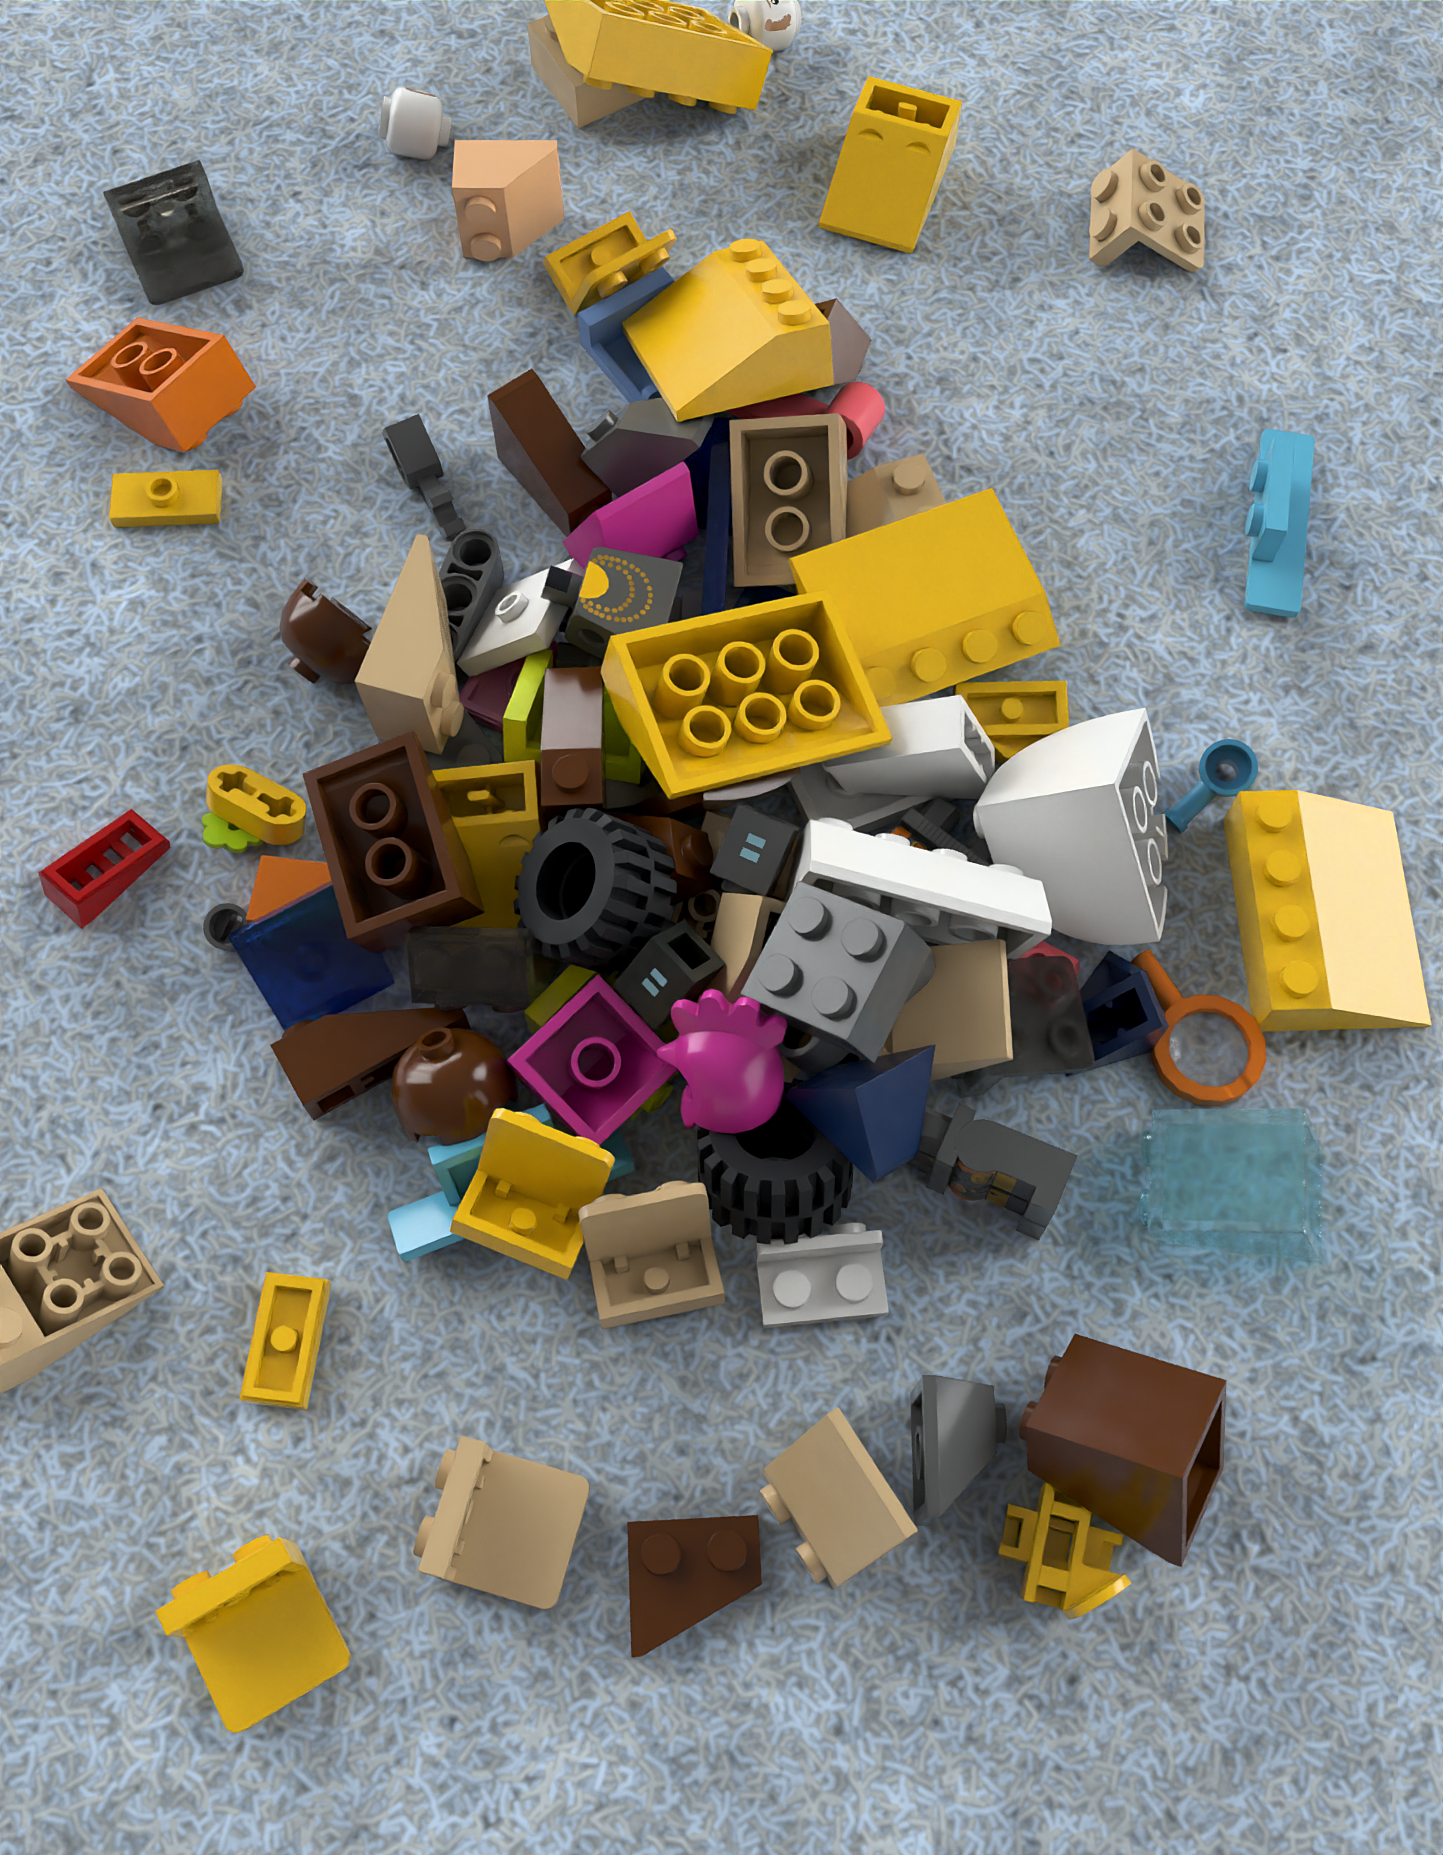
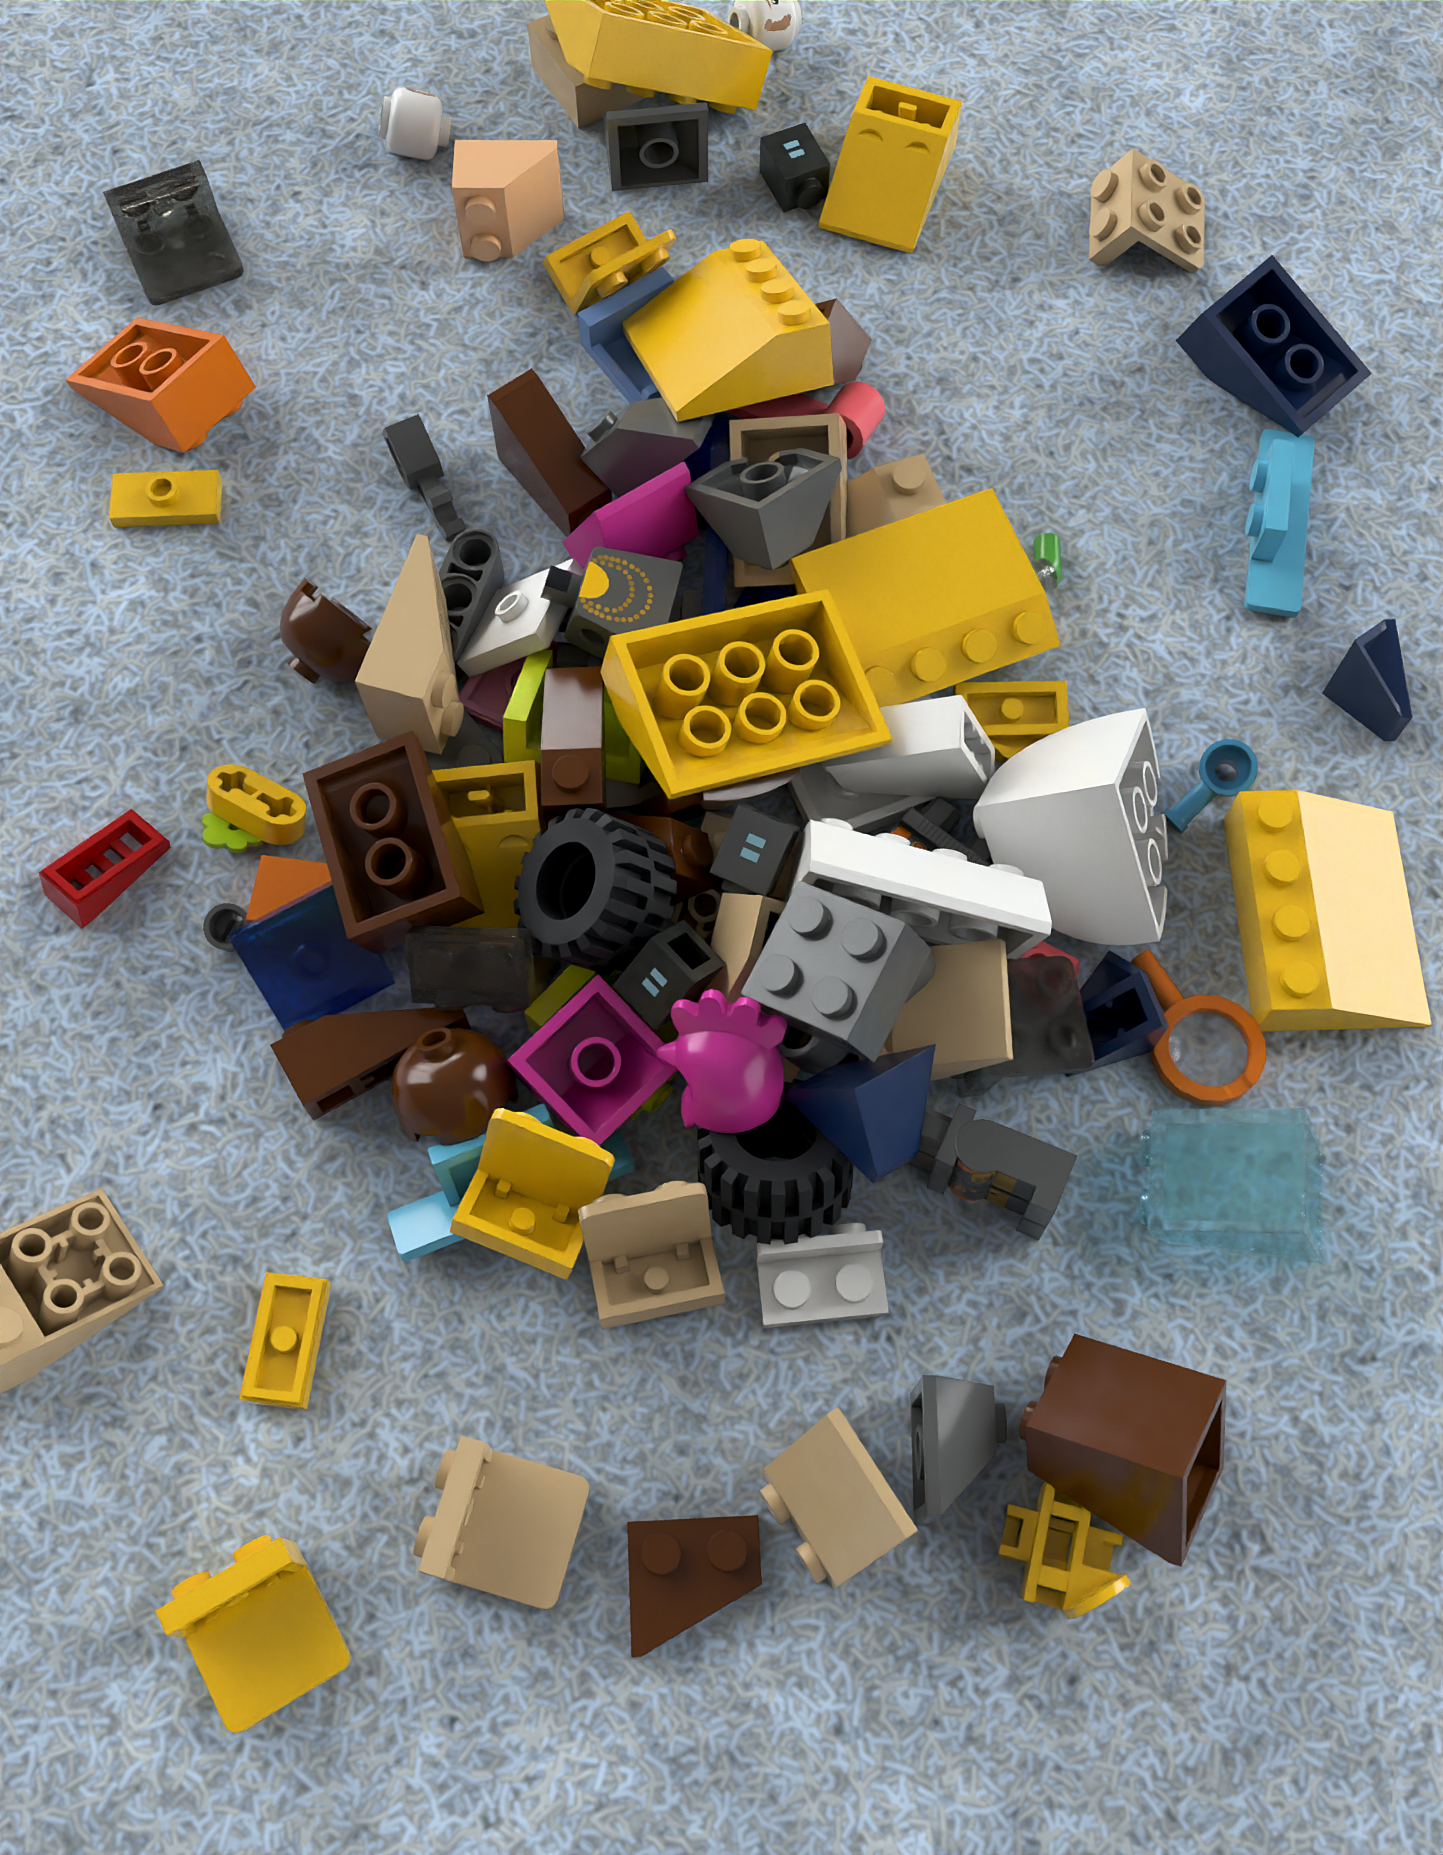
none -> dark grey slope [604,102,708,191]
none -> dark grey slope [685,448,842,571]
none -> pearl dark grey brick [759,123,830,213]
none -> arm [1031,533,1062,593]
none -> dark blue slope [1176,255,1372,437]
none -> dark blue slope [1322,619,1413,741]

